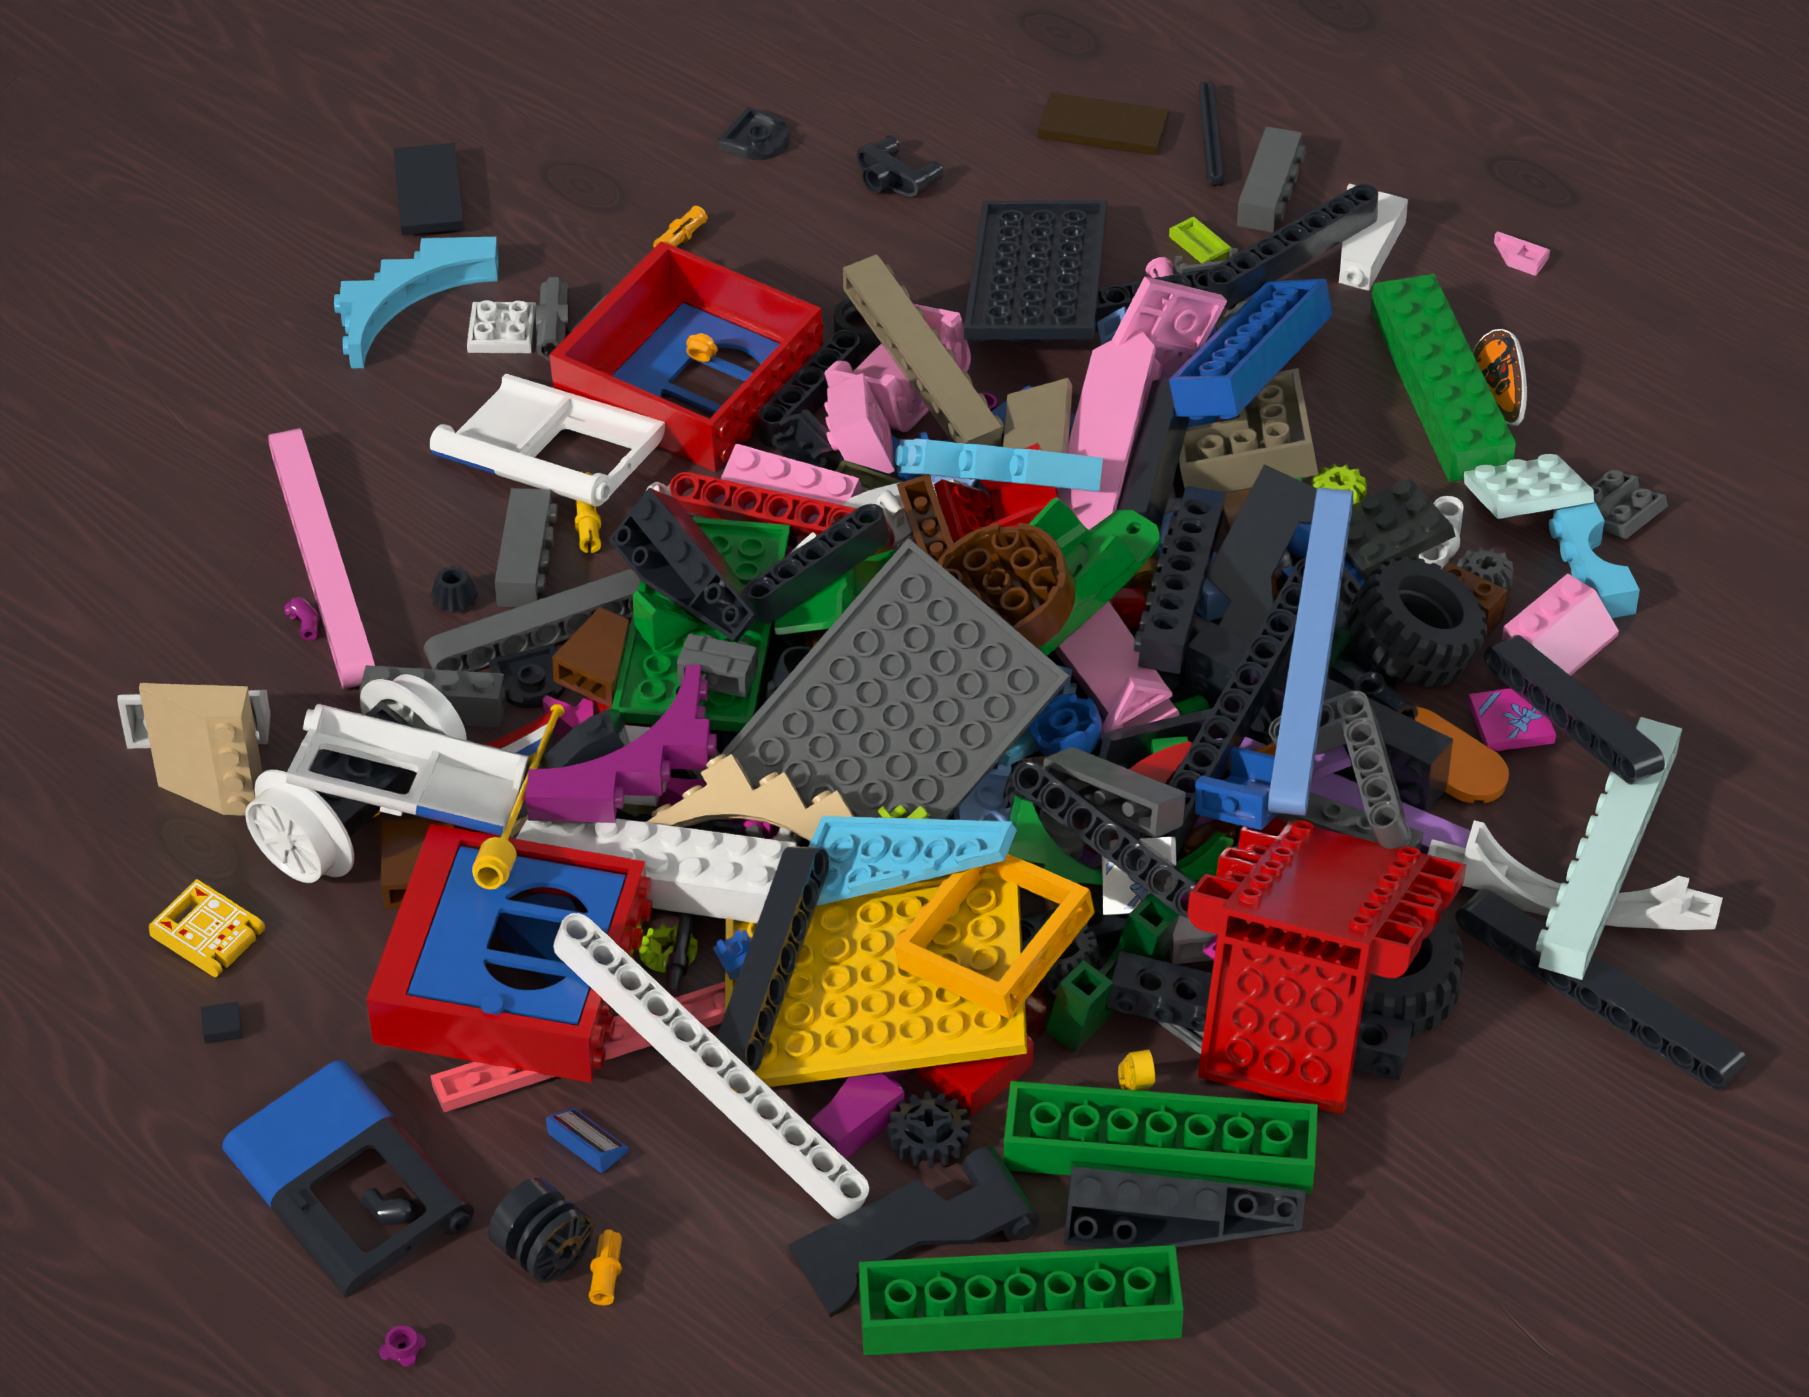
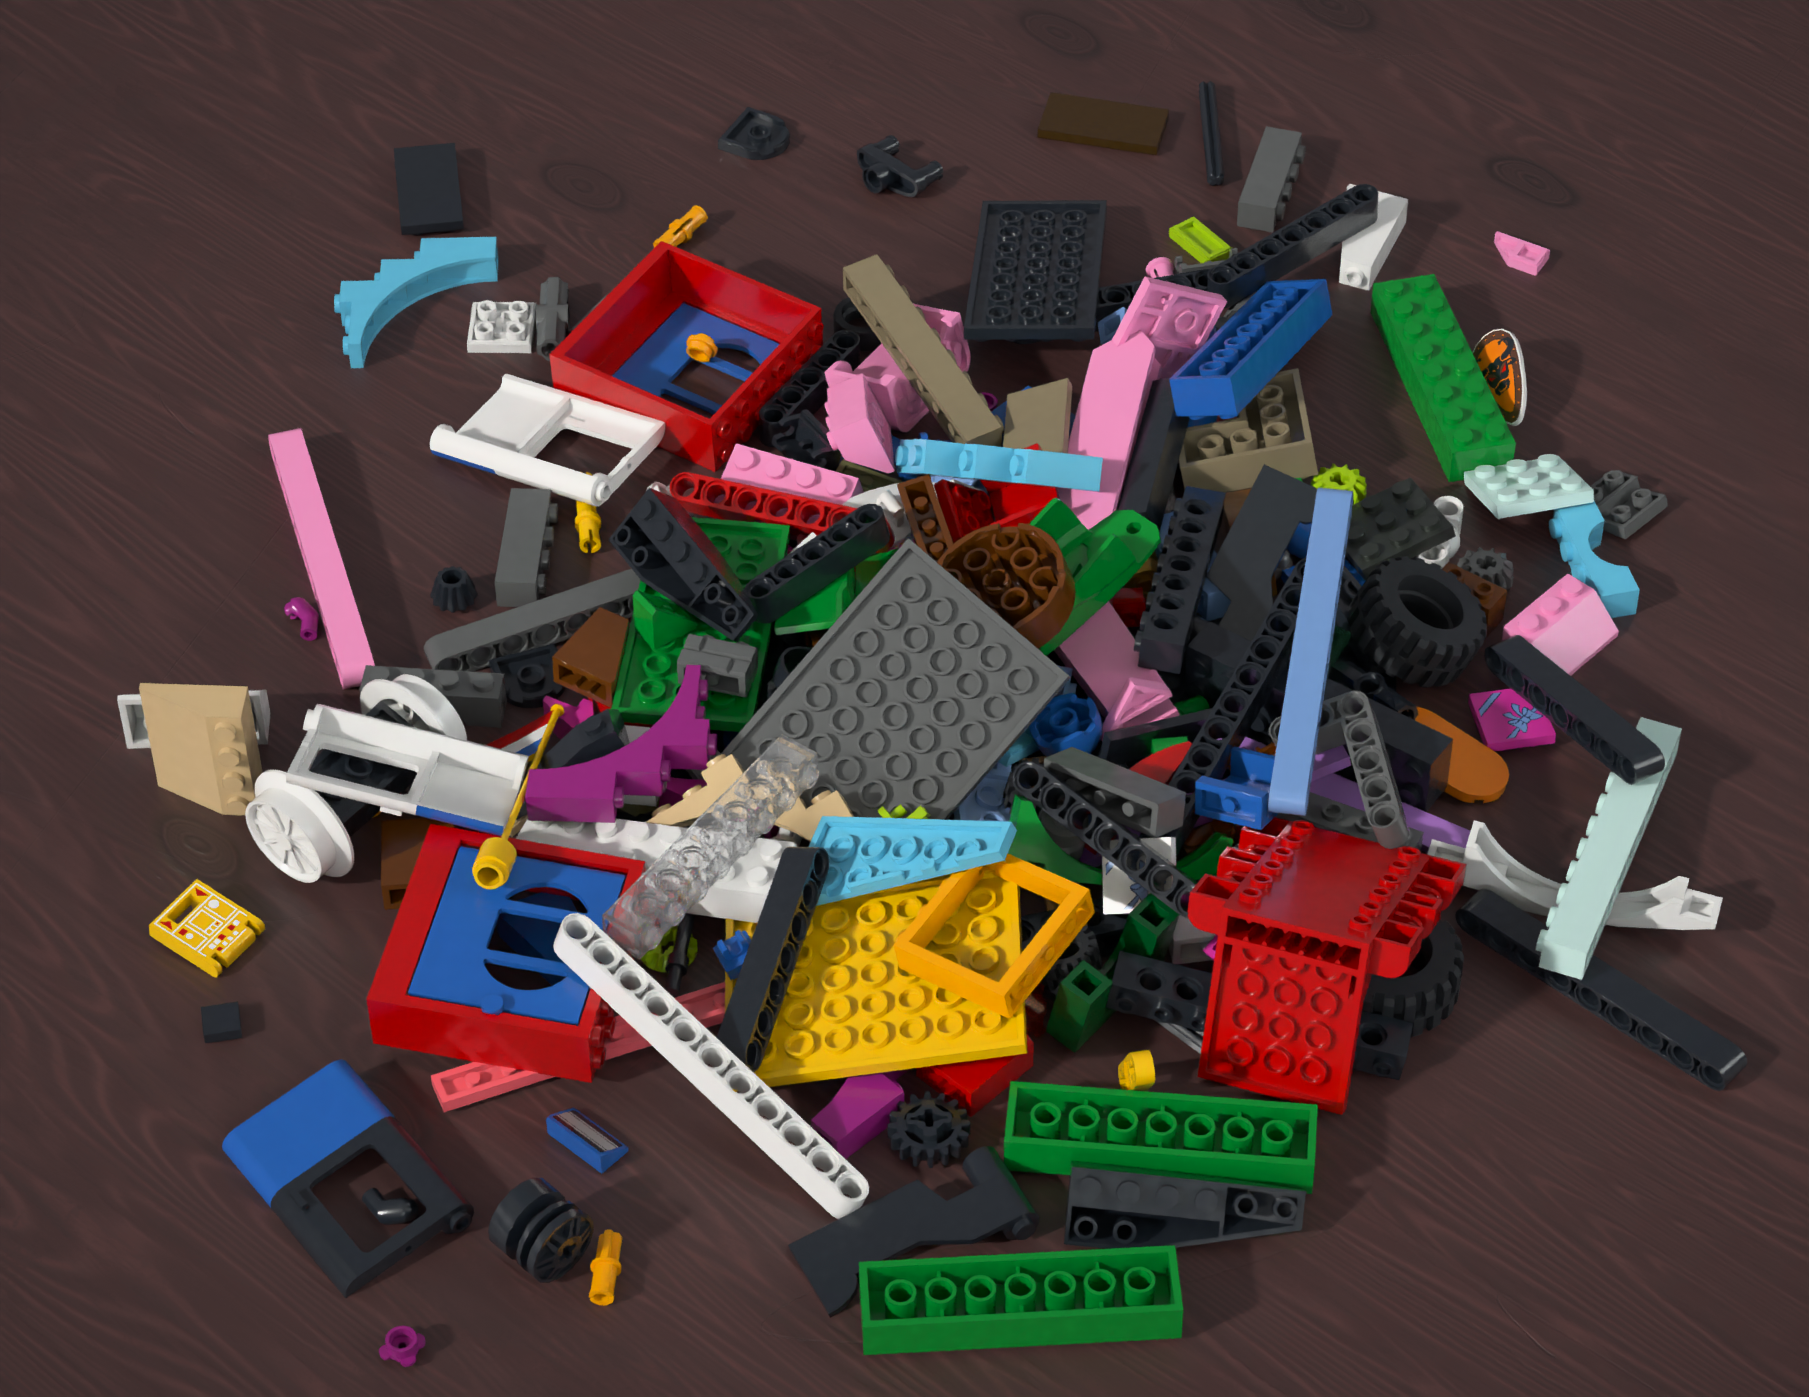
none -> clear brick [602,734,819,960]

